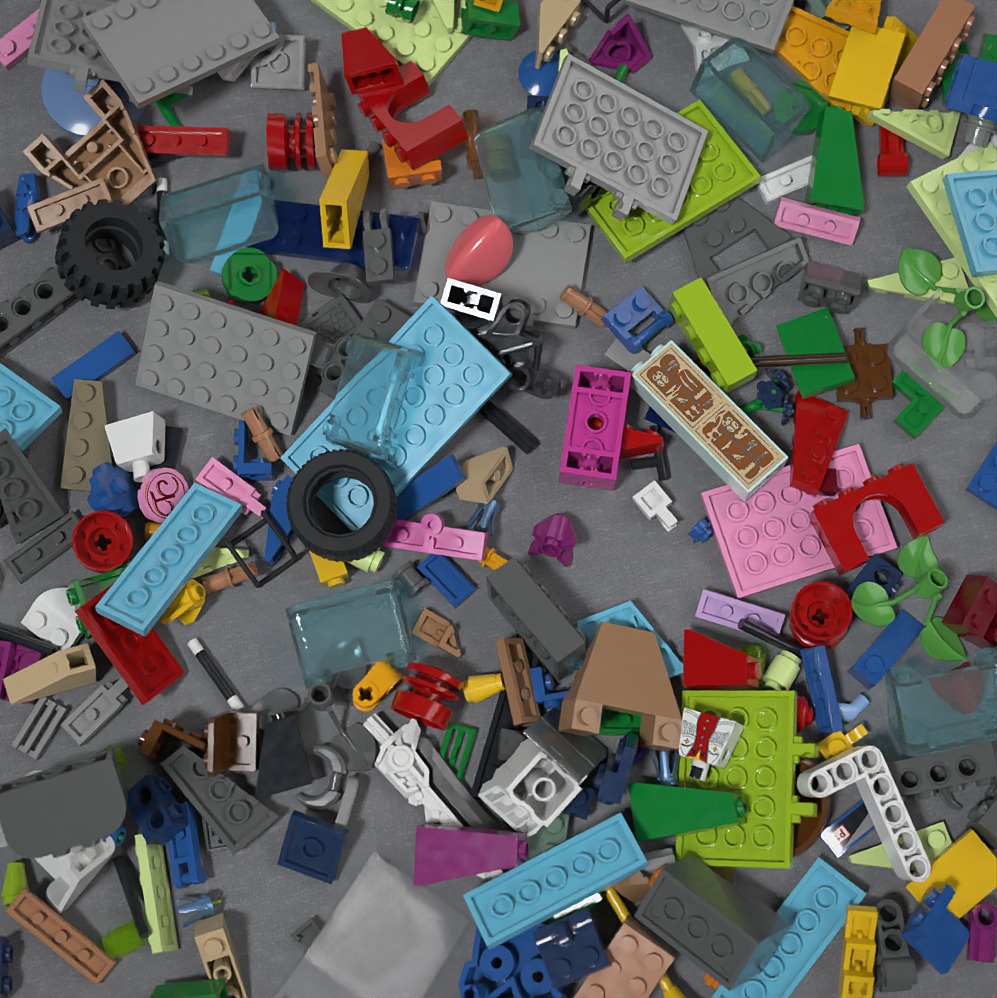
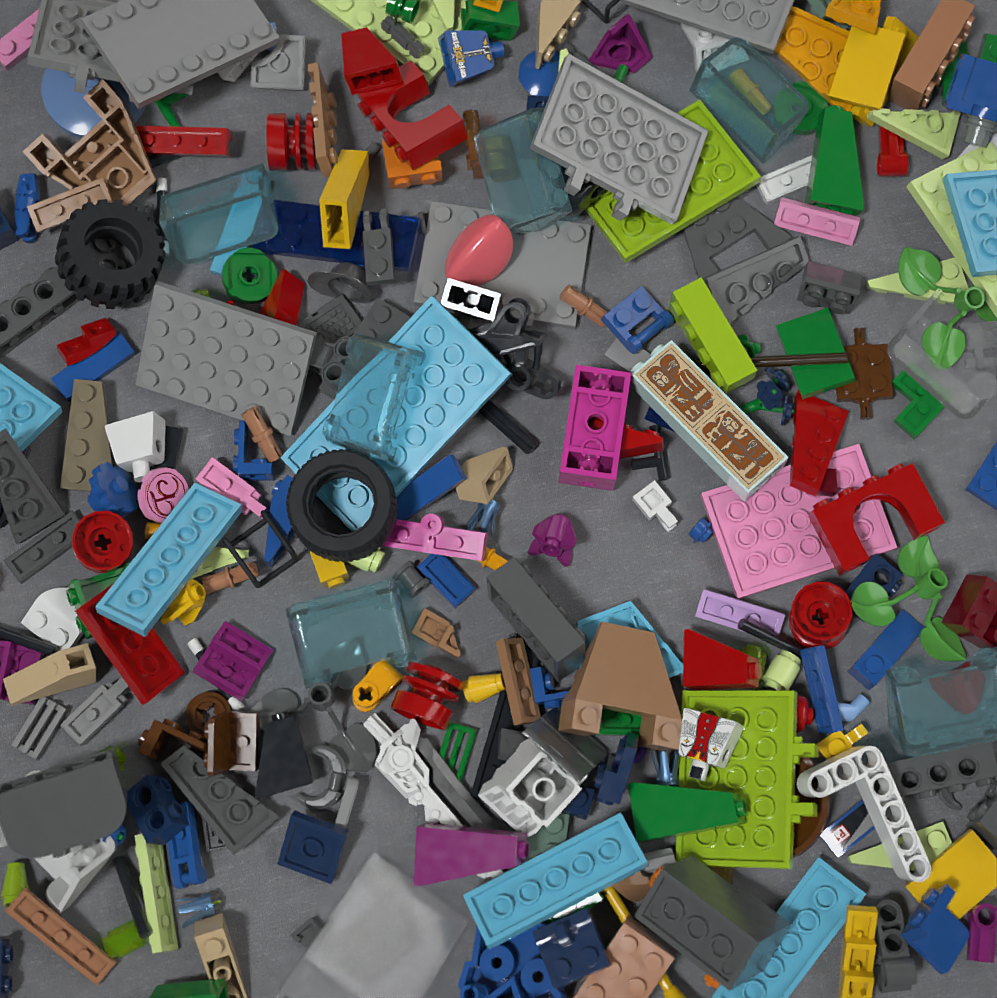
none -> red slope [56,317,116,366]
none -> reddish brown gear [185,692,231,737]
none -> magenta slope [192,621,273,702]
none -> dark grey axle [381,16,425,59]
none -> blue torso [438,31,504,87]

